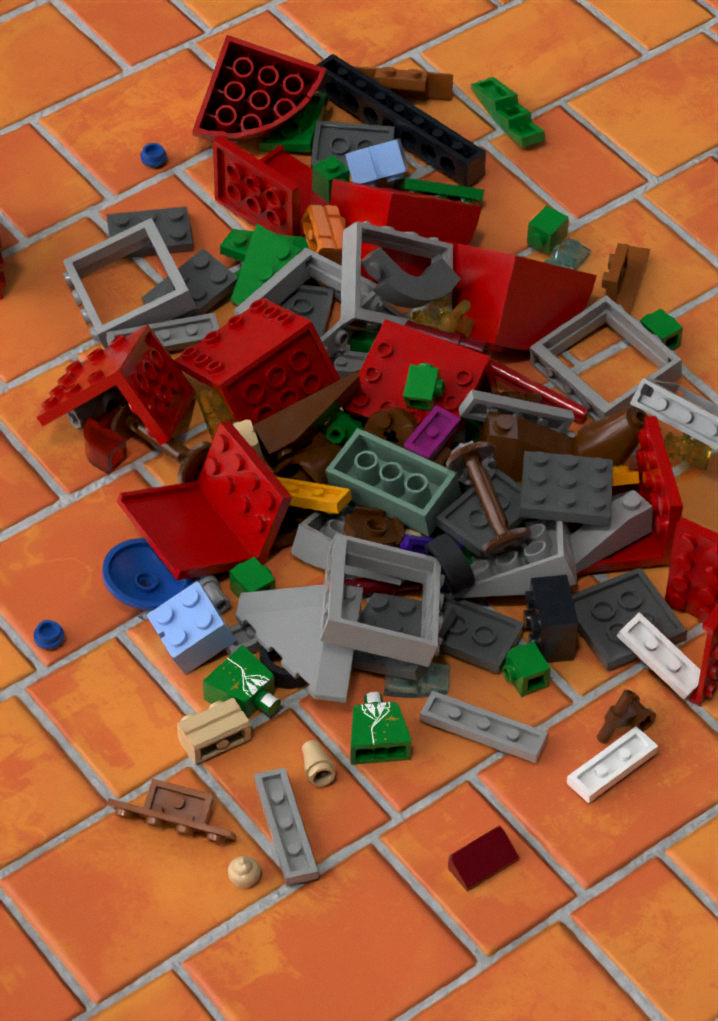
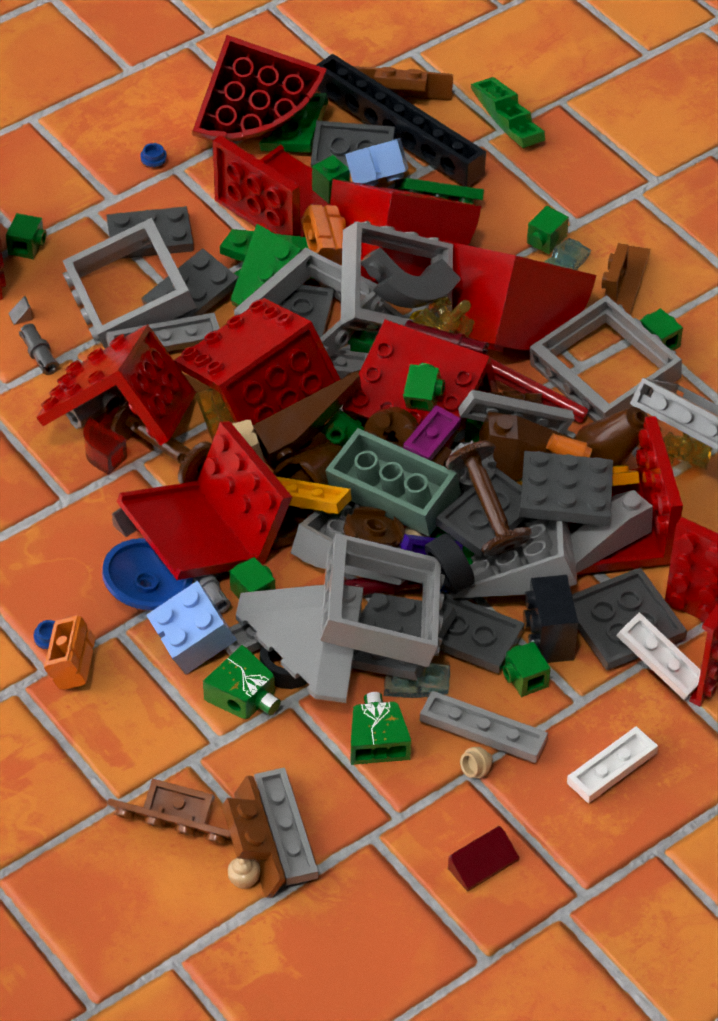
tan brick [177,698,251,765] -> none
tan cone [302,740,336,787] -> none
reddish brown piece [597,690,656,743] -> none
none -> green brick [6,213,47,260]
none -> flat silver piece [8,296,32,325]
none -> dark grey pin [19,323,59,375]
none -> orange brick [44,615,96,690]
none -> flat silver piece [112,508,138,537]
none -> dark orange bracket [222,776,285,898]
none -> tan plate [460,747,493,779]
none -> orange cone [546,433,592,457]

